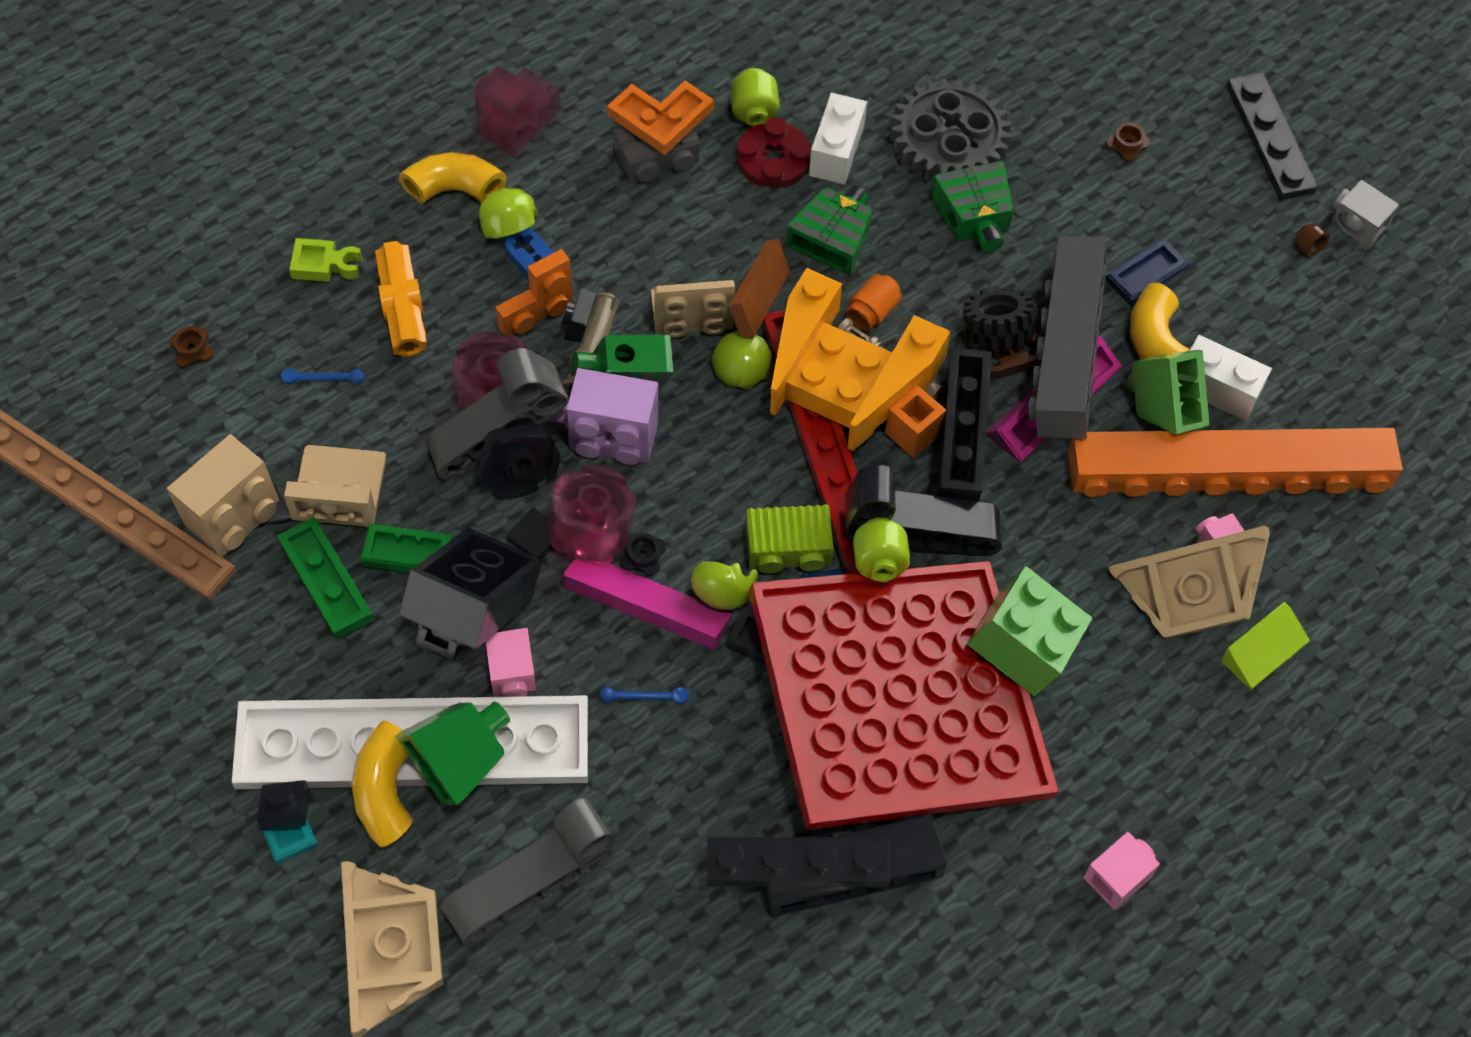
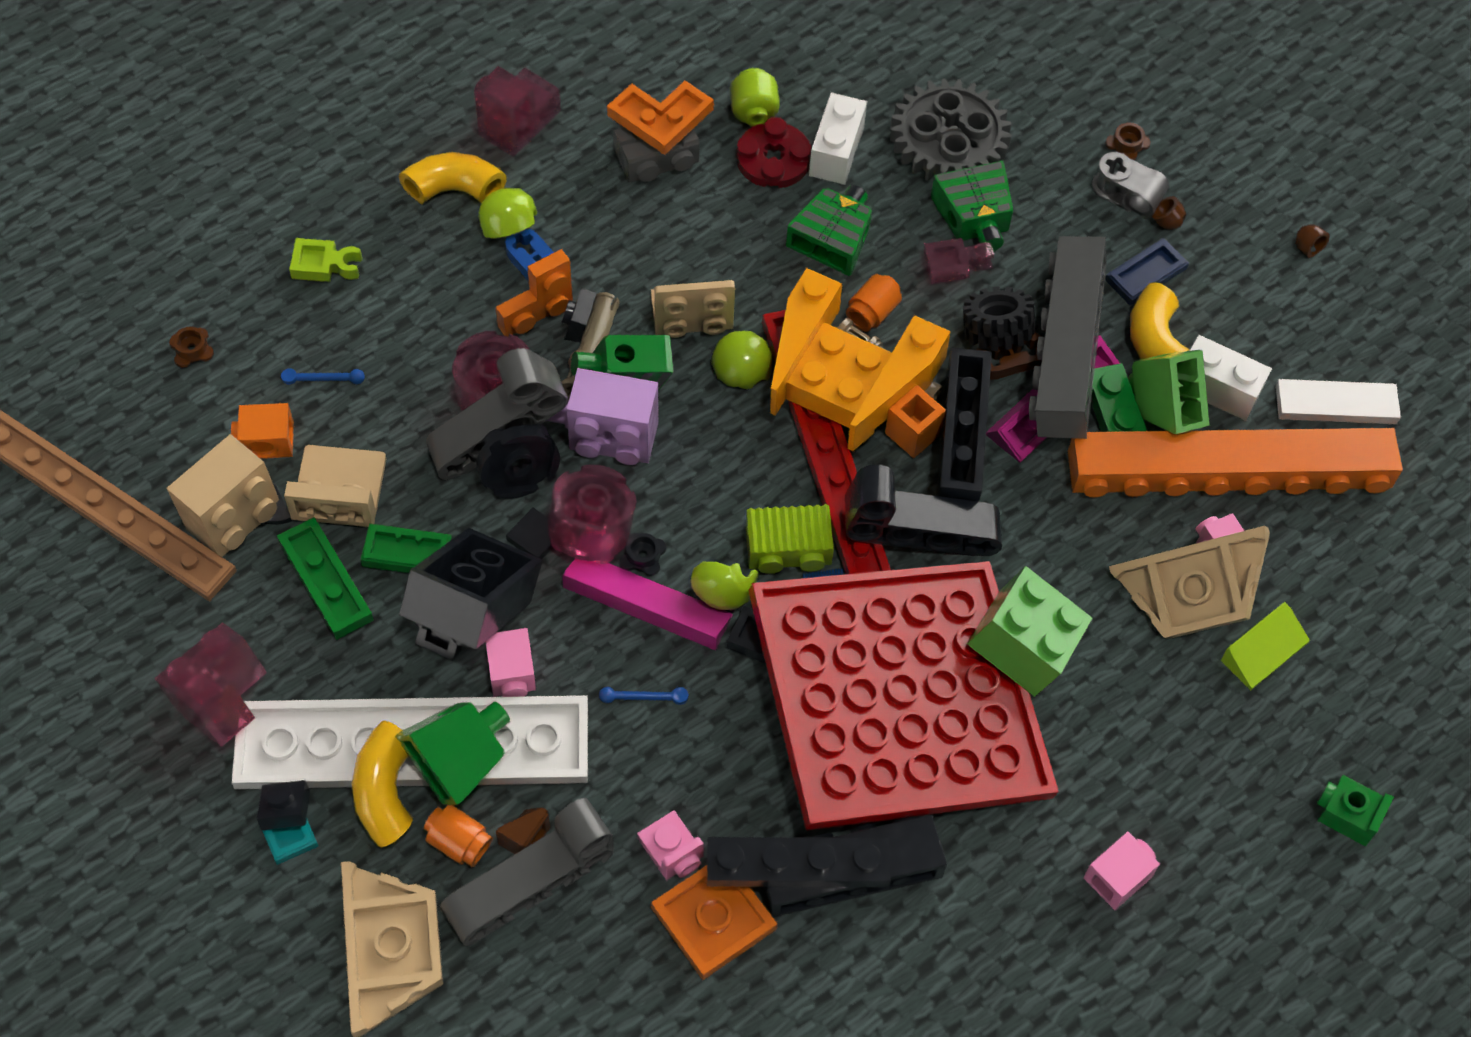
light orange piece [375,241,427,357] -> none
dark orange tile [729,239,790,338] -> none
lime head [853,517,910,582] -> none
plate [1227,72,1318,201] -> none
light grey brick [1331,180,1399,248] -> none
none -> clear pink brick [154,622,267,747]
none -> orange brick [231,403,294,459]
none -> orange brick [423,805,493,867]
none -> reddish brown slope [496,807,550,854]
none -> bright pink bracket [637,810,704,880]
none -> orange plate [651,865,778,980]
none -> clear pink plate [924,238,994,284]
none -> green plate [1091,363,1147,432]
none -> flat silver piece [1092,152,1169,219]
none -> reddish brown hinge [1152,196,1186,230]
none -> white tile [1275,379,1401,424]
none -> green brick [1317,775,1394,847]

